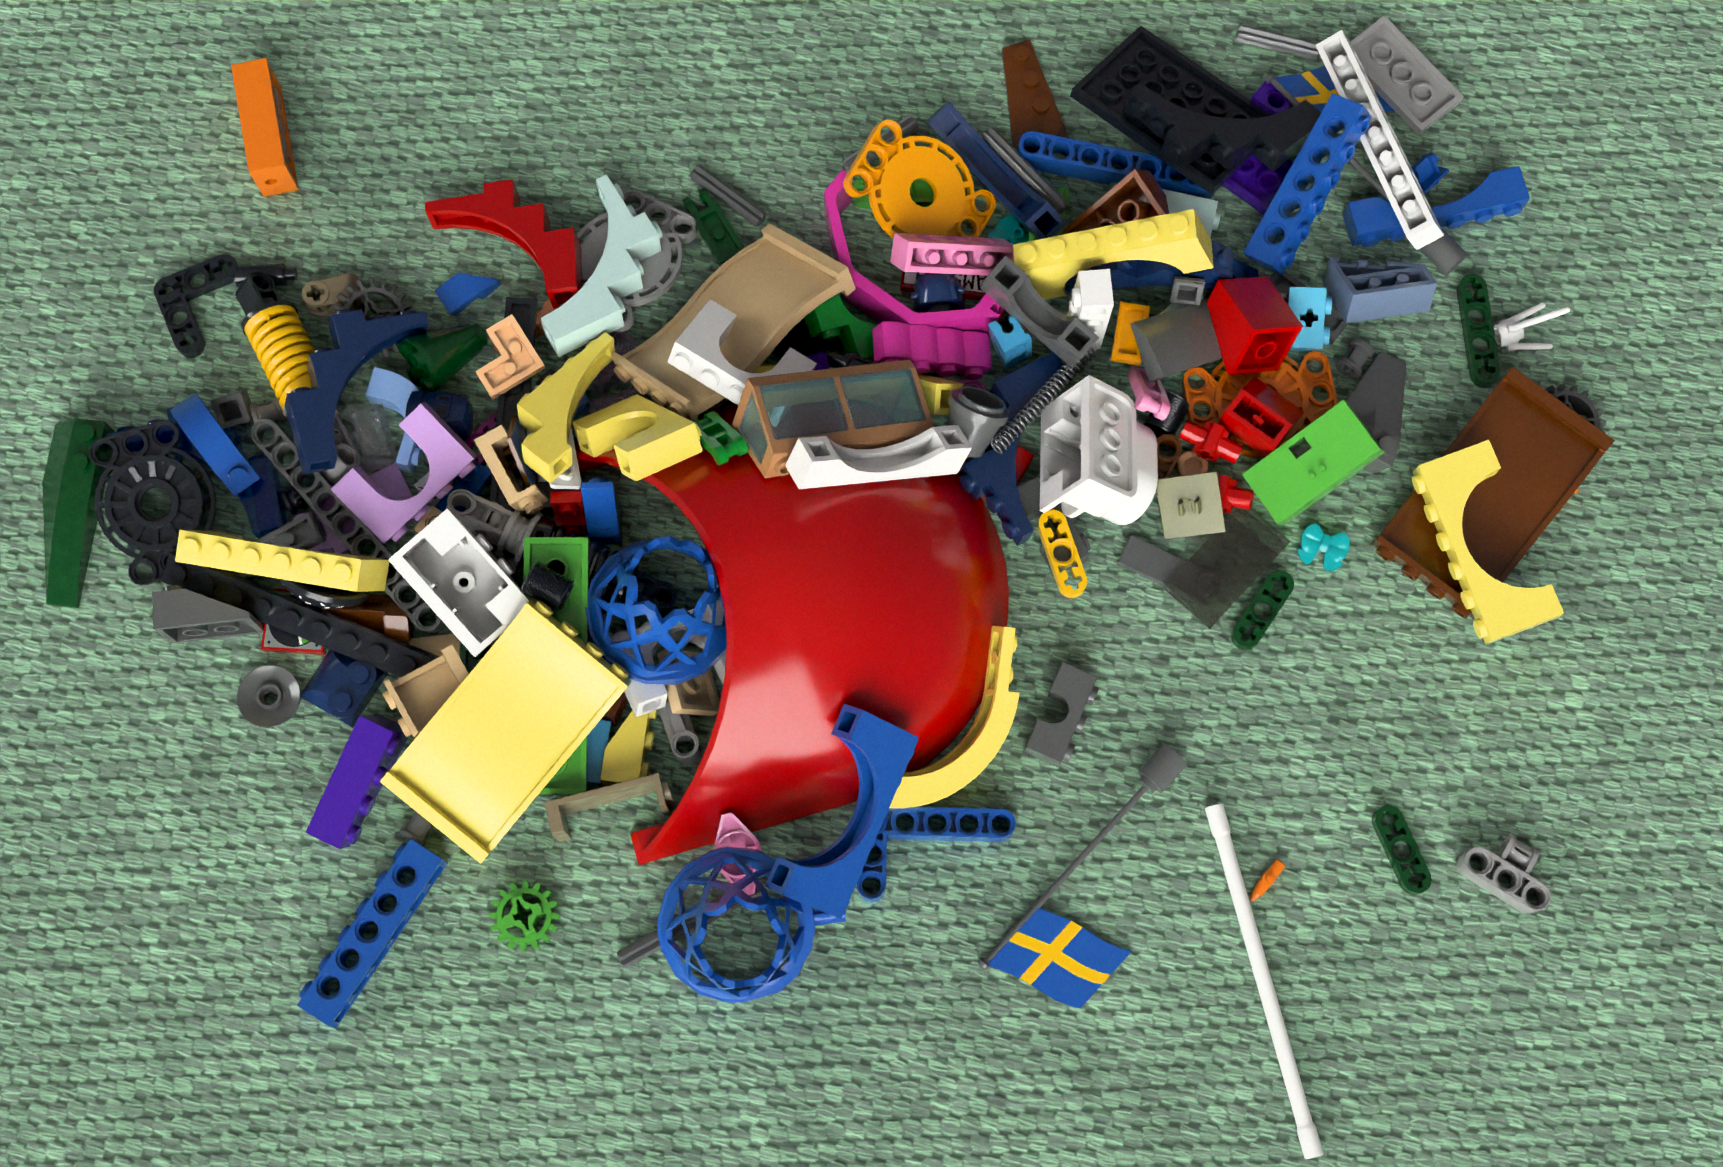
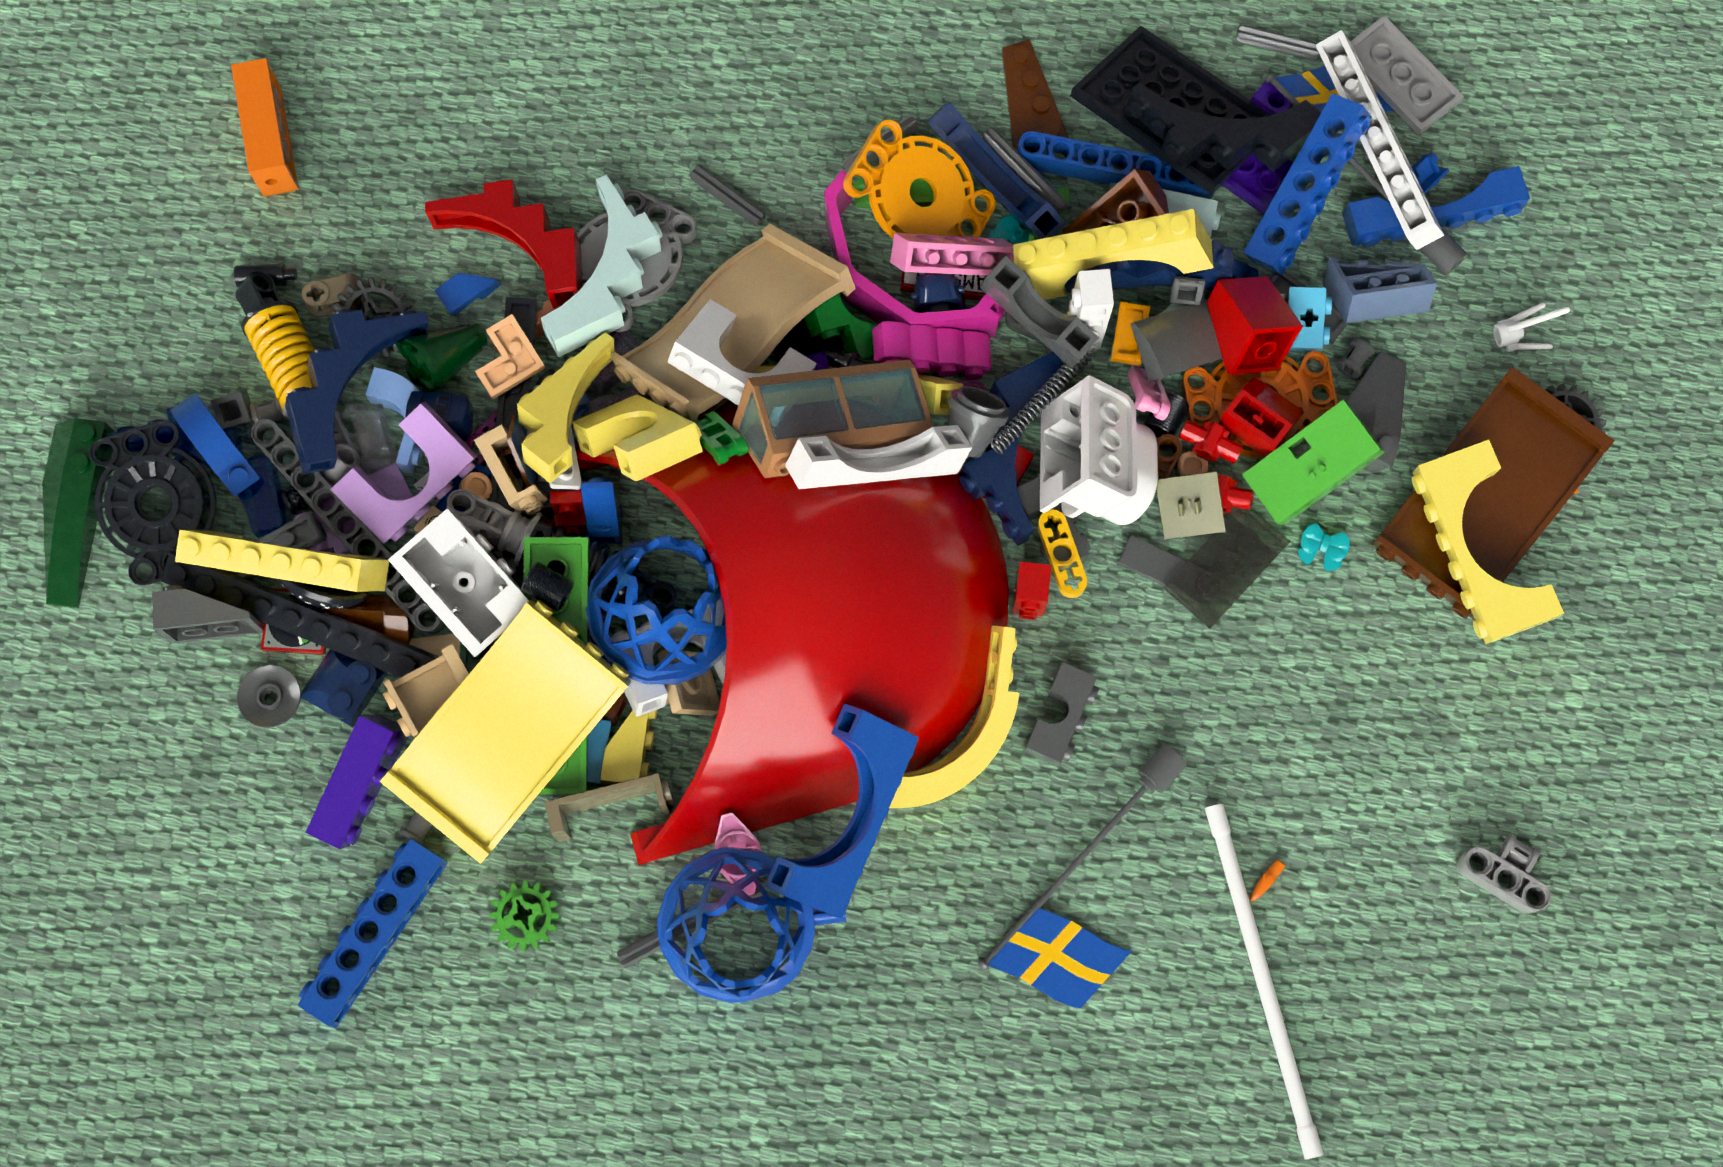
black beam [154,254,239,358] -> none
light grey piece [658,702,701,765] -> none
dark green hinge [682,188,745,266] -> none
blue beam [857,807,1016,903] -> none
dark azure hinge [988,316,1033,370] -> none
dark green beam [1231,570,1294,650] -> none
dark green beam [1372,805,1432,895] -> none
dark green beam [1457,274,1500,388] -> none
none -> light nougat tile [459,472,492,500]
none -> red brick [1012,561,1052,620]

